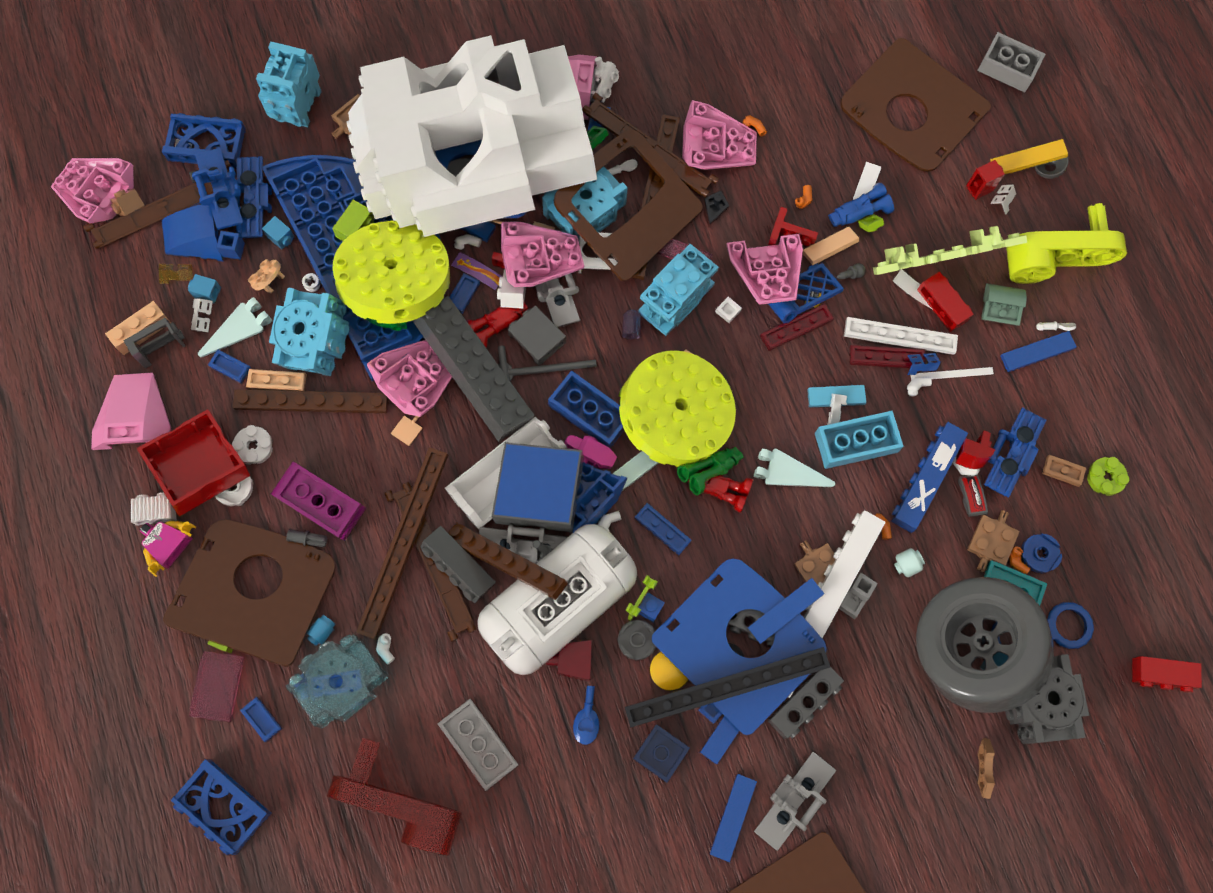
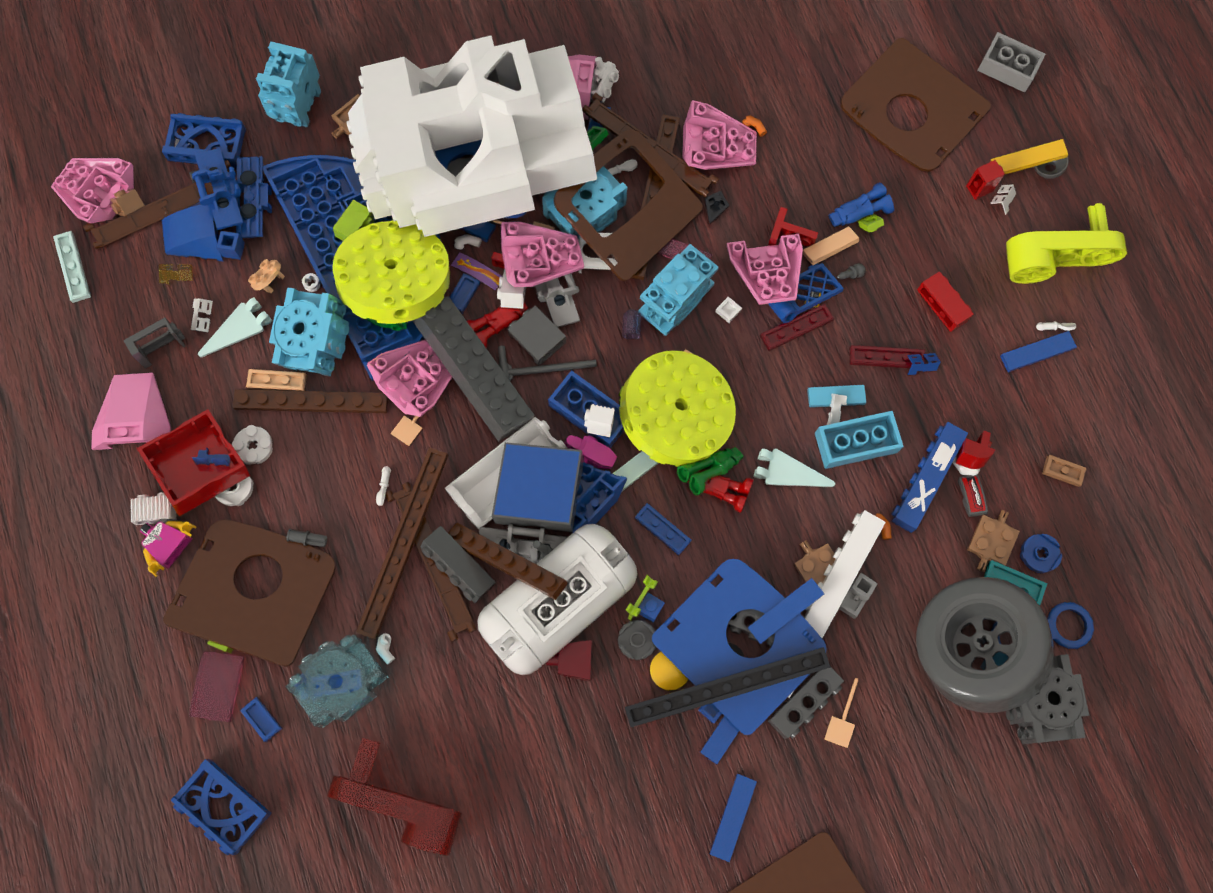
light nougat brick [105,301,171,355] -> none
dark azure brick [188,274,221,304] -> none
blue tile [208,349,251,384] -> none
dark azure brick [262,216,294,250] -> none
magenta hinge [271,462,366,541] -> none
dark azure brick [307,615,336,646] -> none
light grey tile [438,699,519,791] -> none
blue piece [573,686,599,745] -> none
white arm [598,511,621,531] -> none
dark blue plate [633,724,690,783] -> none
light grey piece [754,752,836,851] -> none
orange arm [795,185,812,209] -> none
white plate [844,317,958,355] -> none
white sticker [853,162,881,200] -> none
yellowish green piece [873,226,1027,275] -> none
white sticker [893,269,932,309] -> none
light aqua head [894,548,925,577] -> none
white arm [907,377,932,396] -> none
white sticker [911,367,994,380] -> none
medium nougat tile [977,738,995,799] -> none
sand green brick [981,283,1027,326] -> none
blue piece [984,407,1046,498] -> none
orange arm [1009,546,1031,574] -> none
lime plate [1087,457,1129,496] -> none
red brick [1132,656,1202,692] -> none
none -> light aqua tile [53,231,91,303]
none -> blue piece [192,448,230,466]
none -> white piece [376,466,391,506]
none -> white brick [584,404,615,437]
none -> light nougat piece [824,678,858,748]

